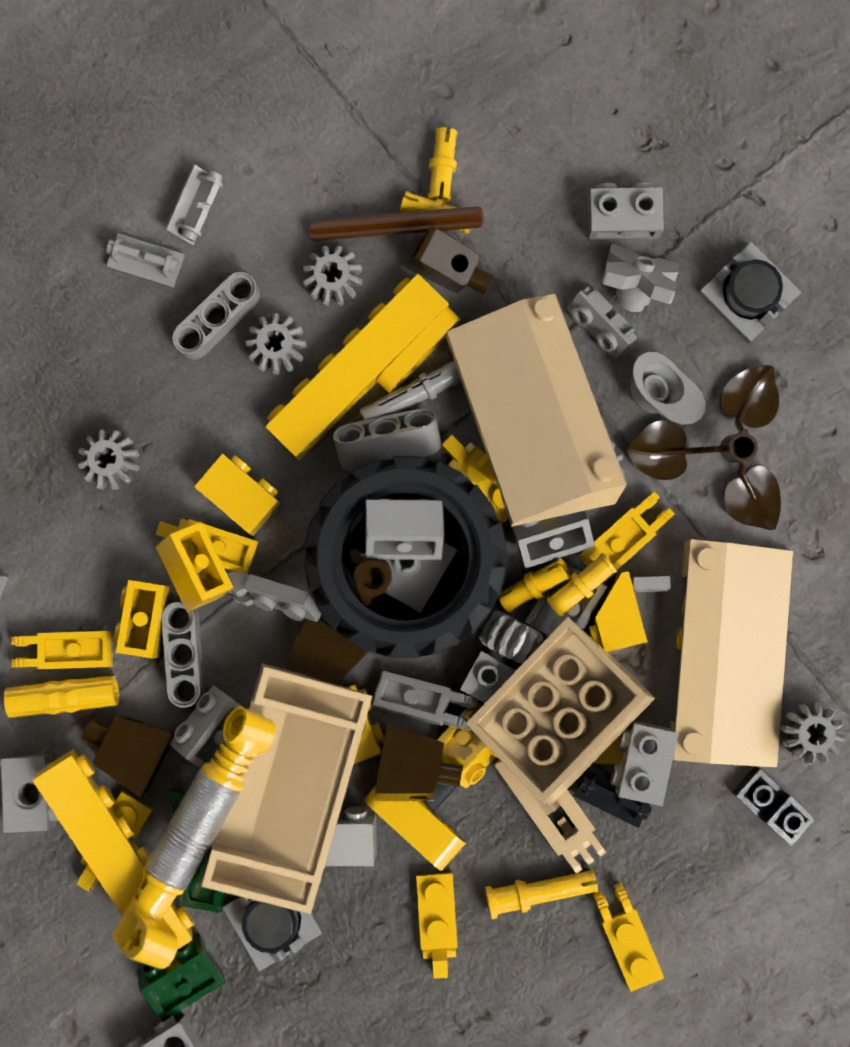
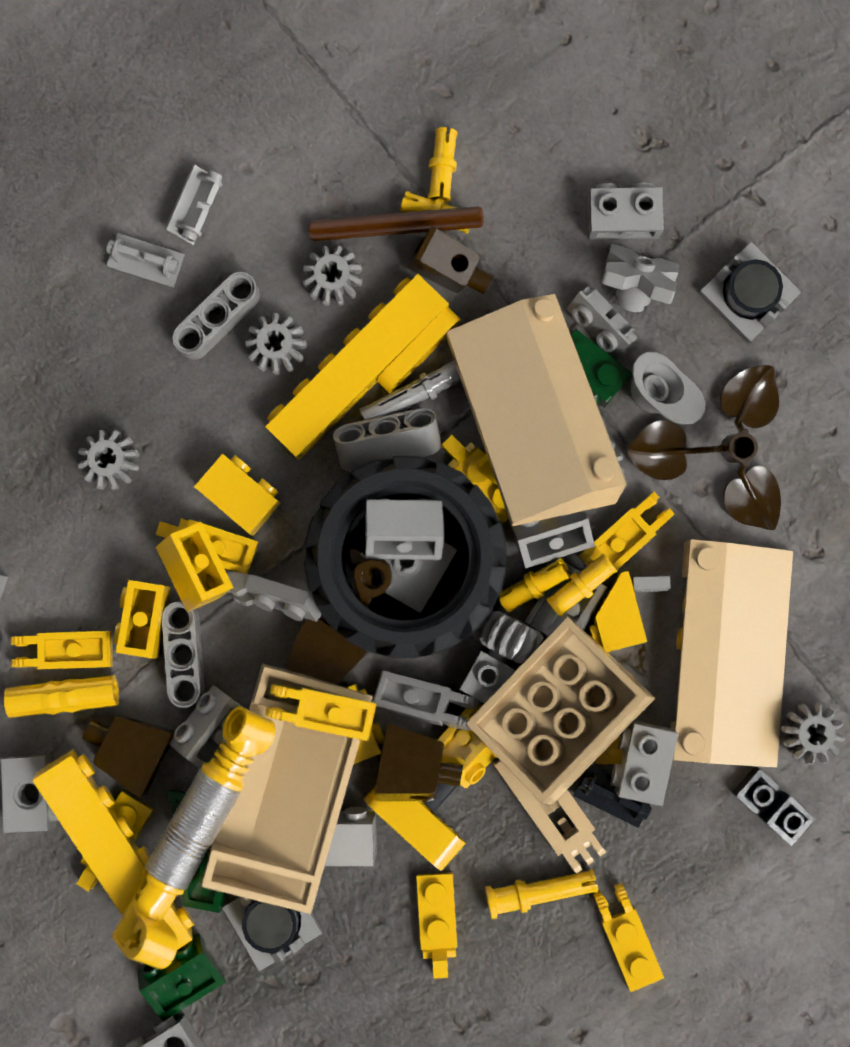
none -> yellow hinge [265,684,376,741]
none -> dark green bracket [571,329,632,408]

